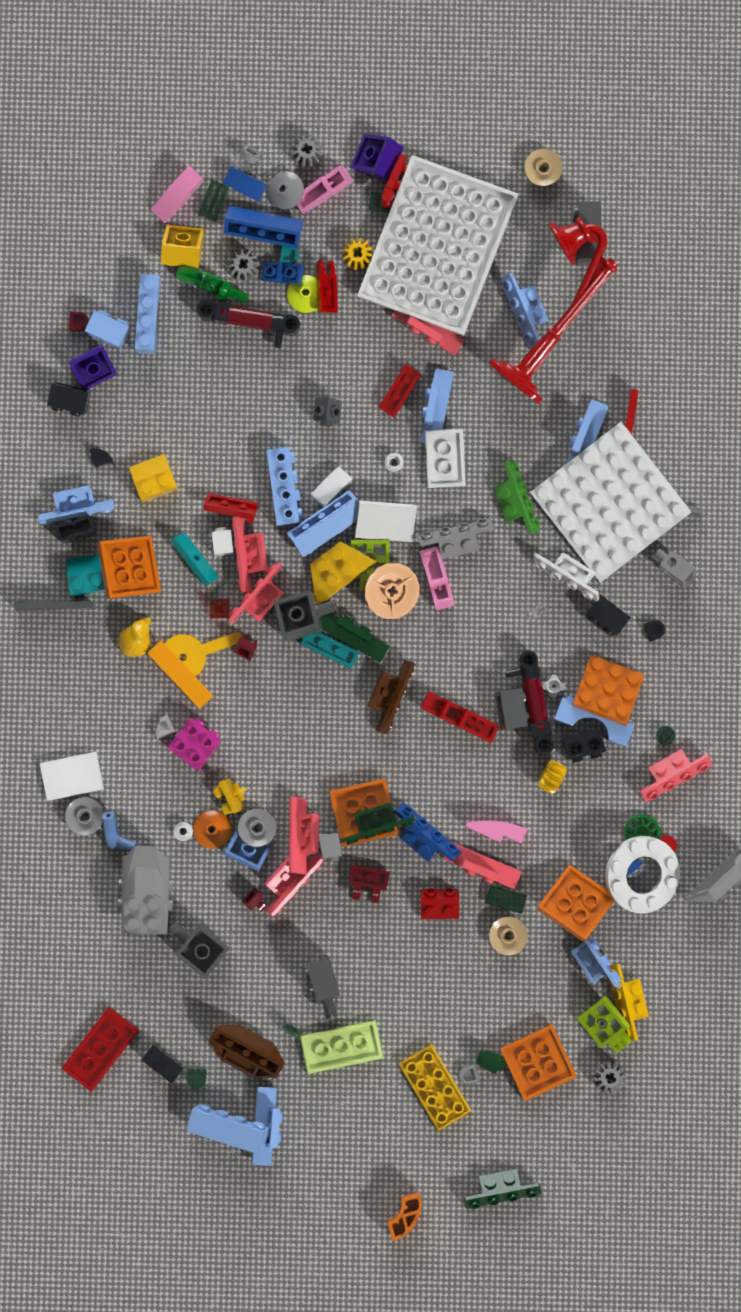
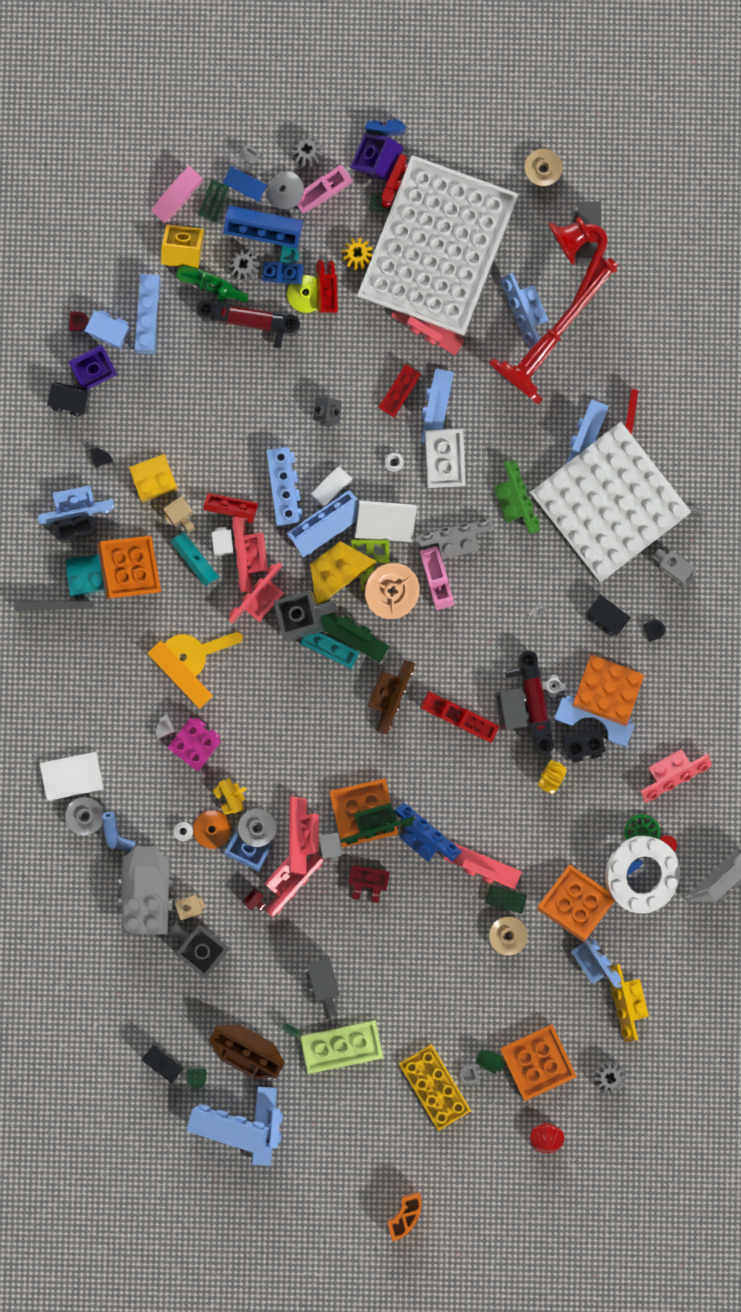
red tile [61,1007,139,1092] -> none
yellow hair [119,617,151,658] -> none
clear red tile [210,599,230,619] -> none
dark red tile [234,635,257,661] -> none
red bracket [420,888,459,919] -> none
bracket [464,1169,542,1209] -> none
bright pink slope [465,820,528,844] -> none
white bracket [534,553,599,602] -> none
lime piece [577,995,631,1053] -> none
clear green tile [656,726,676,746] -> none
none -> tan brick [163,496,195,532]
none -> tan brick [175,895,206,920]
none -> blue slope [365,119,406,136]
none -> red hair [530,1122,564,1154]

